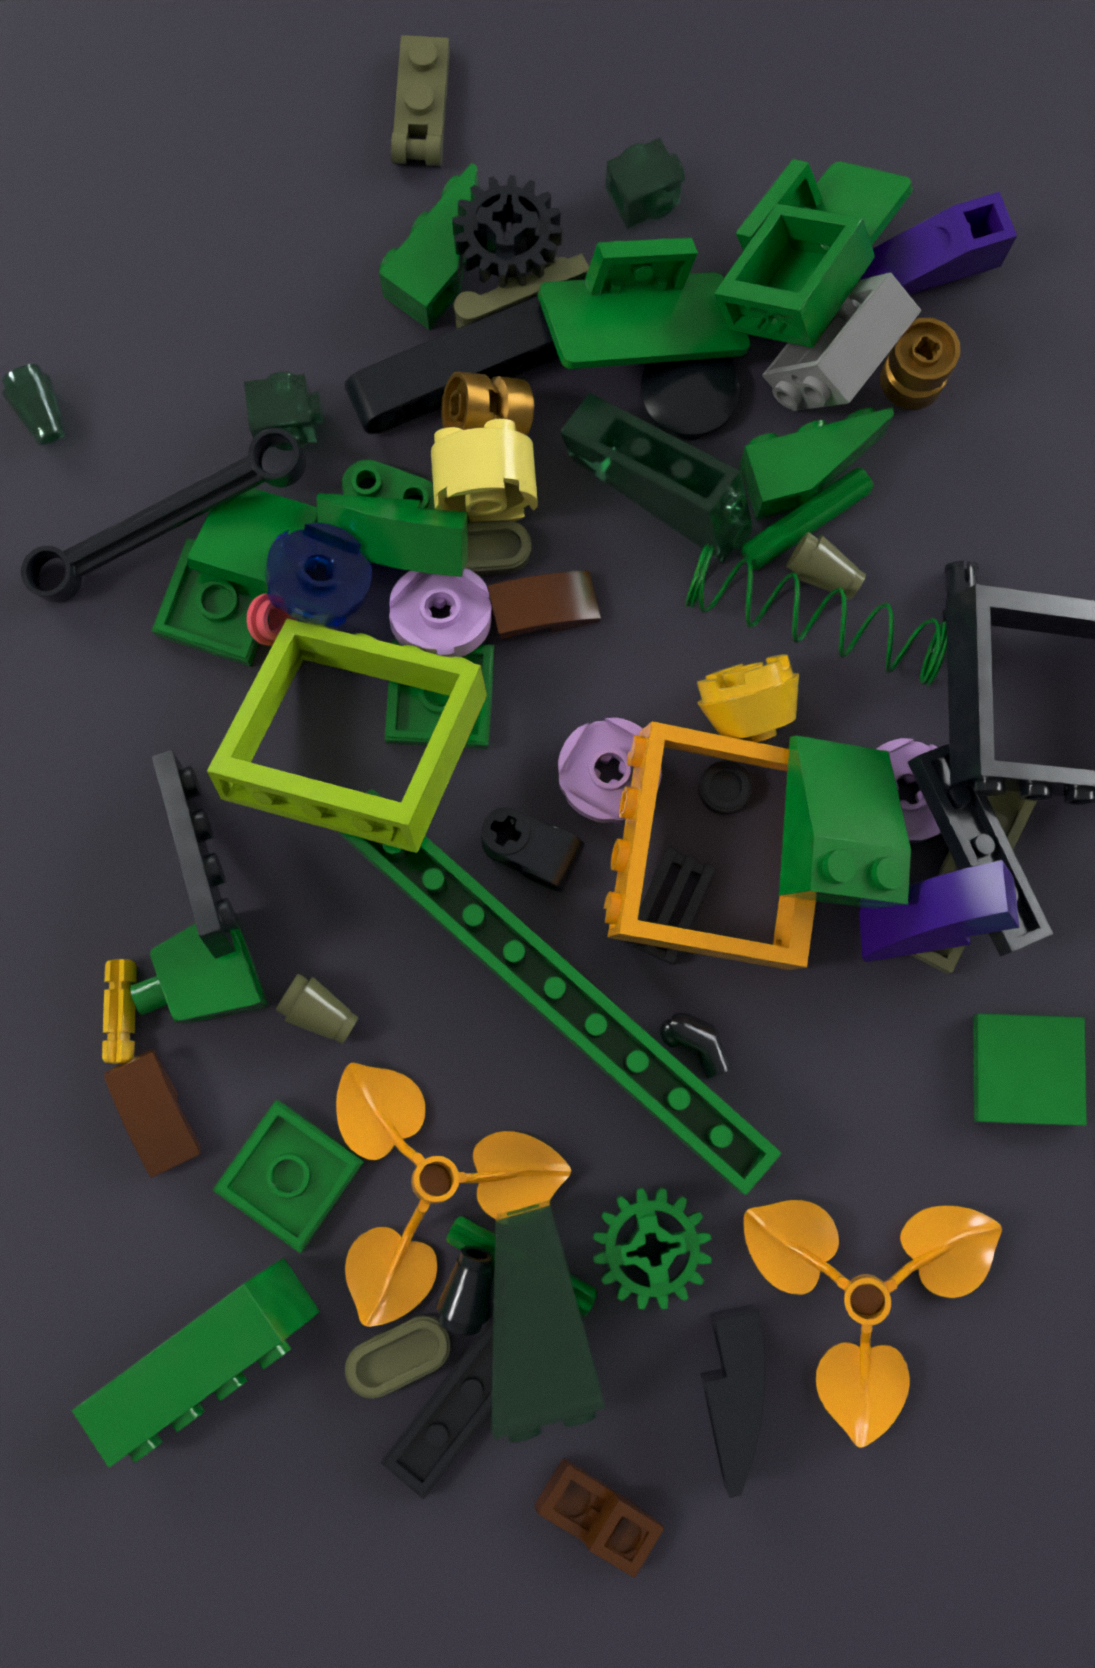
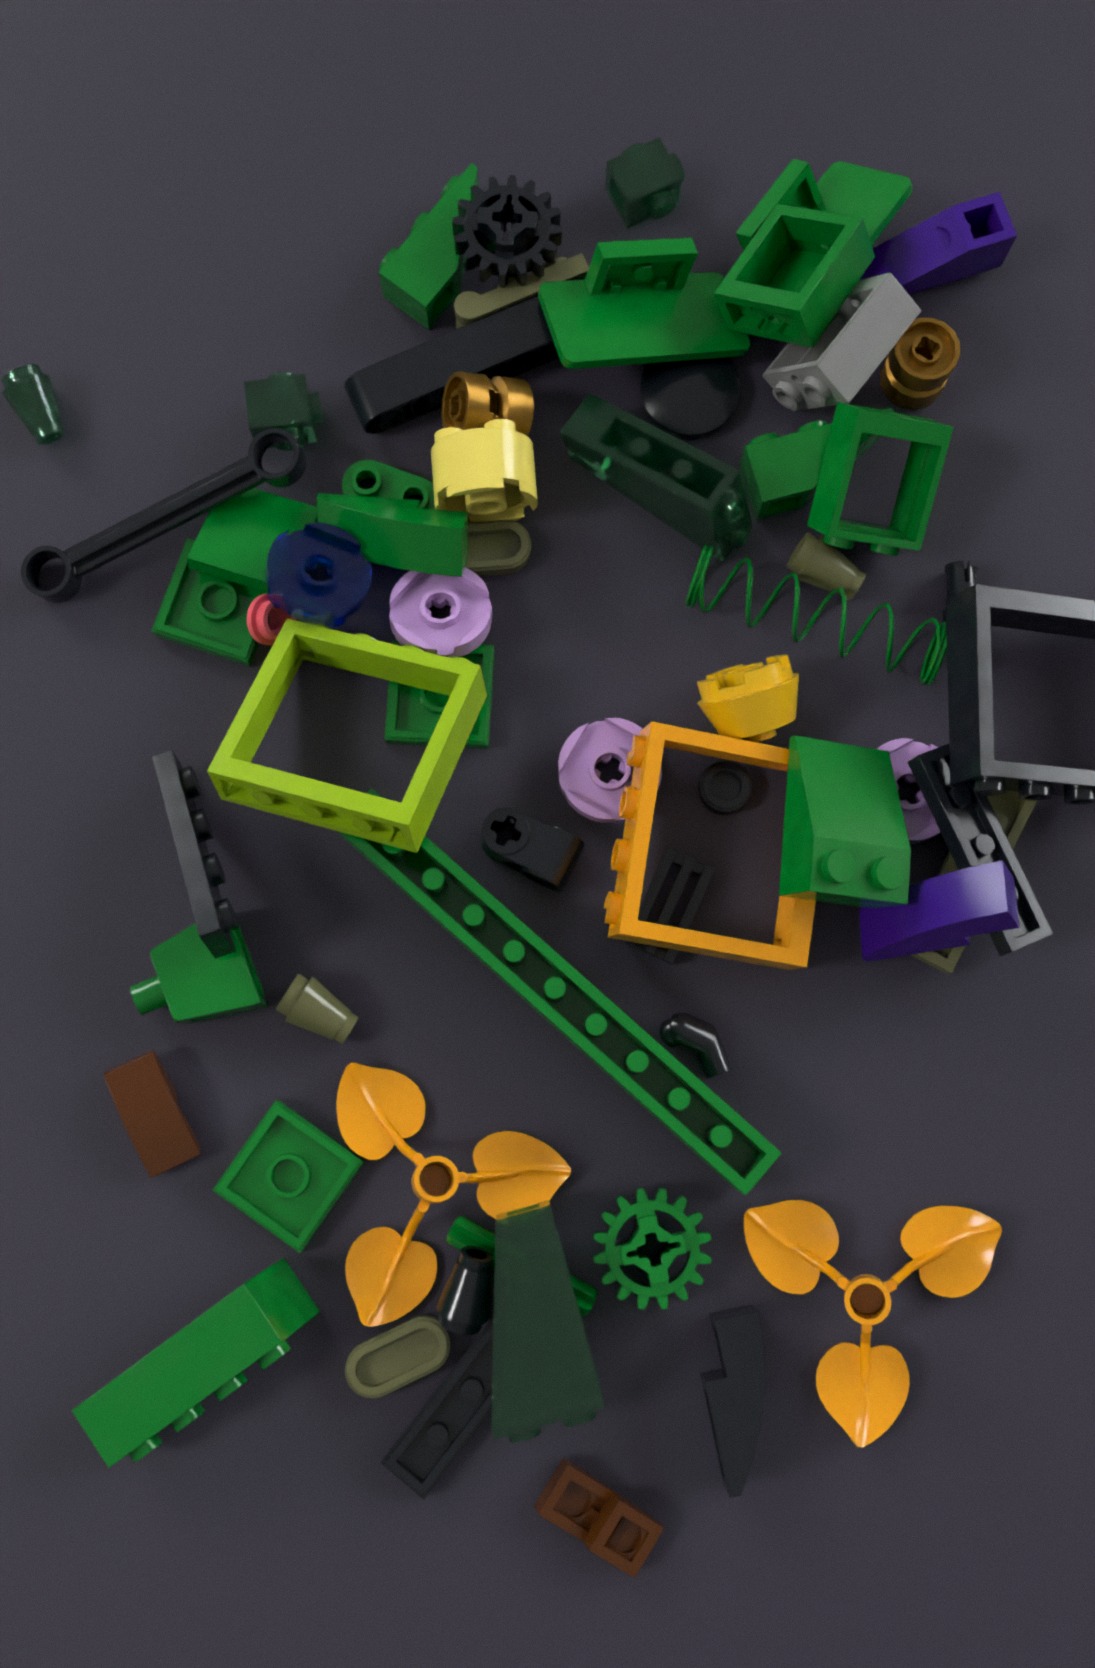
yellow axle [102,959,137,1064] -> none
olive plate [391,35,450,166] -> none
reddish brown slope [487,570,601,639] -> none
green axle [741,468,874,570] -> none
green tile [973,1014,1087,1126] -> none
none -> green window [807,402,954,556]

